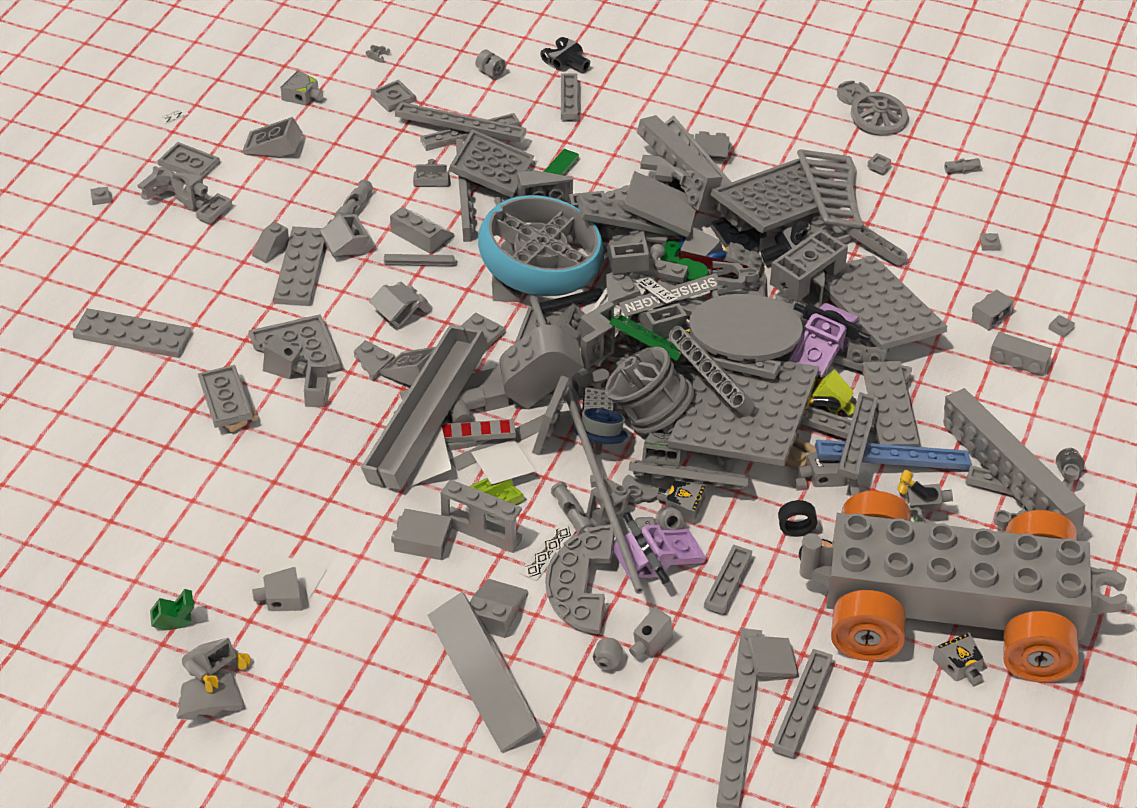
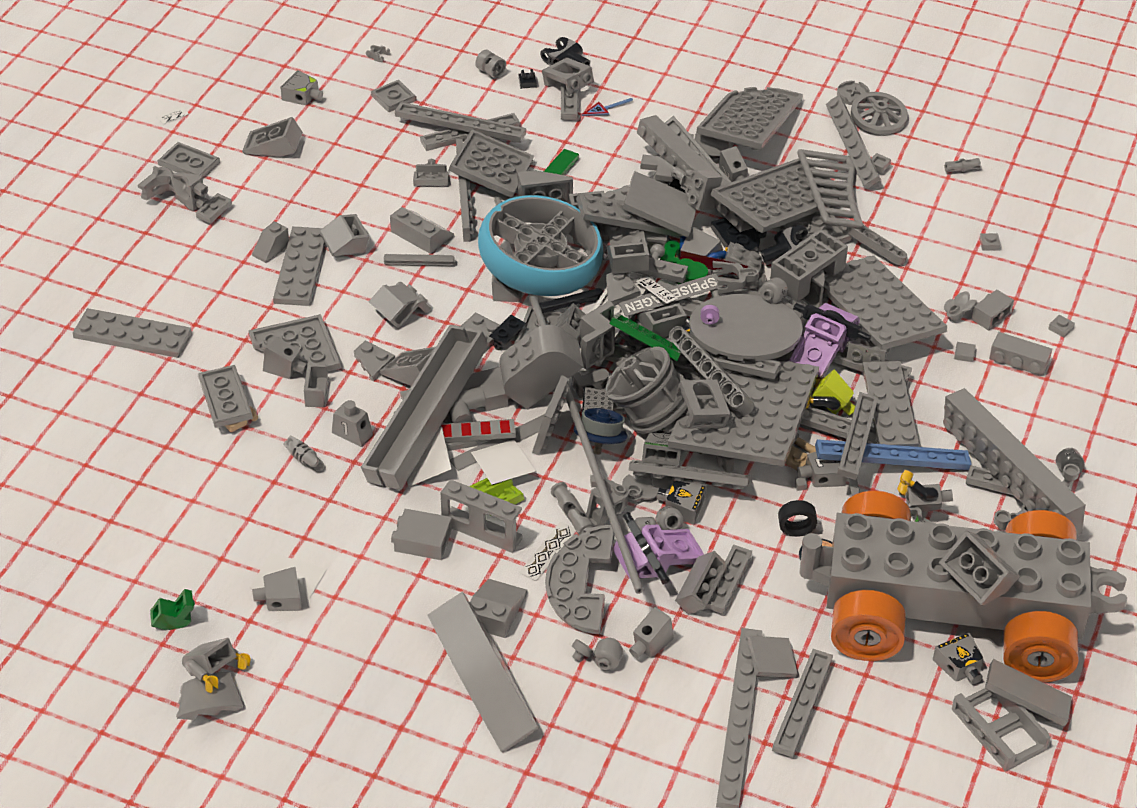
light grey plate [90,187,110,205] -> none
light grey piece [327,179,373,225] -> none
none -> light grey hinge [283,436,325,472]
none -> light grey torso [332,400,373,447]
none -> black hinge [489,315,526,349]
none -> black tile [518,69,537,89]
none -> light grey panel [542,58,594,94]
none -> light grey tile [572,639,594,661]
none -> medium blue piece [581,98,633,116]
none -> light grey panel [675,380,730,429]
none -> light grey brick [675,551,728,615]
none -> light grey plate [696,87,803,150]
none -> lavender tile [700,305,719,325]
none -> light grey torso [719,146,748,182]
none -> light grey head [761,277,788,304]
none -> light grey plate [826,95,881,189]
none -> light grey slope [939,530,1020,605]
none -> light grey plate [944,291,977,321]
none -> light grey window [952,688,1051,772]
none -> light grey tile [954,342,976,362]
none -> light grey tile [985,659,1072,727]

